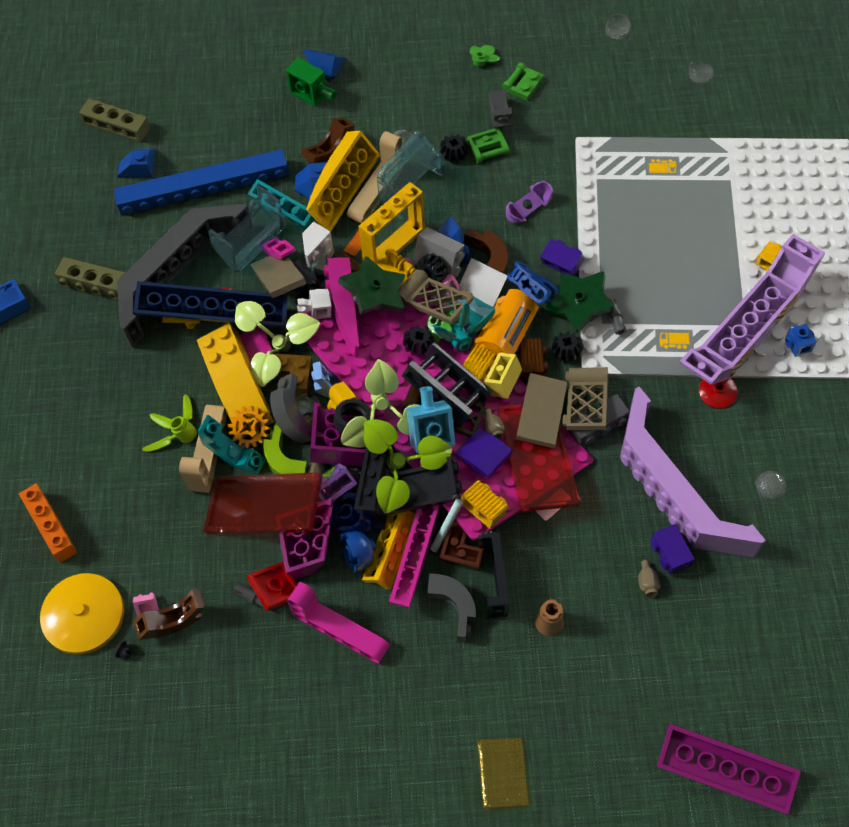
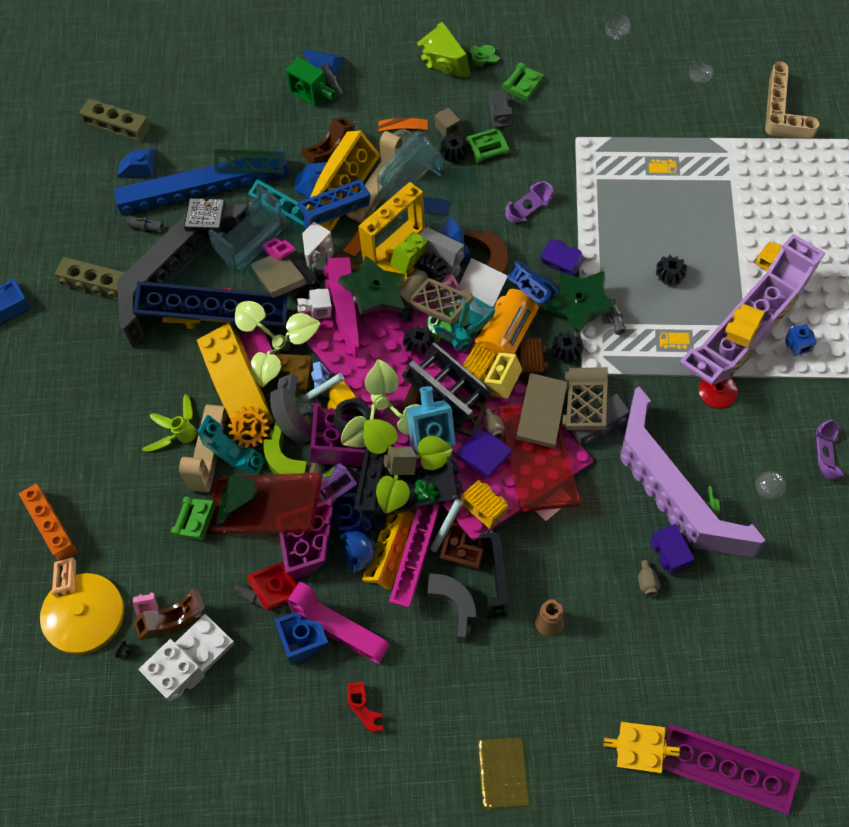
none -> light nougat tile [52,557,76,597]
none -> dark grey pin [126,216,164,233]
none -> white piece [138,614,235,702]
none -> bright green plate [170,497,217,540]
none -> tile [184,198,226,232]
none -> clear green fence [214,149,286,173]
none -> dark green slope [216,475,257,527]
none -> blue slope [275,612,328,666]
none -> blue fence [298,179,371,228]
none -> light aqua bar [300,373,344,404]
none -> dark grey pin [319,63,344,97]
none -> red piece [347,682,384,733]
none -> orange sticker [378,118,428,131]
none -> dark tan brick [384,447,417,475]
none -> lime piece [390,232,429,274]
none -> black piece [397,306,413,322]
none -> green plant [414,480,438,502]
none -> lime piece [417,22,471,78]
none -> dark blue sticker [423,196,451,216]
none -> dark tan brick [435,107,460,137]
none -> yellow plate [604,722,680,773]
none -> black gear [656,254,687,286]
none -> bright green plate [704,486,720,515]
none -> yellow brick [725,304,765,348]
none -> tan beam [765,62,819,139]
none -> medium lavender piece [816,420,844,481]

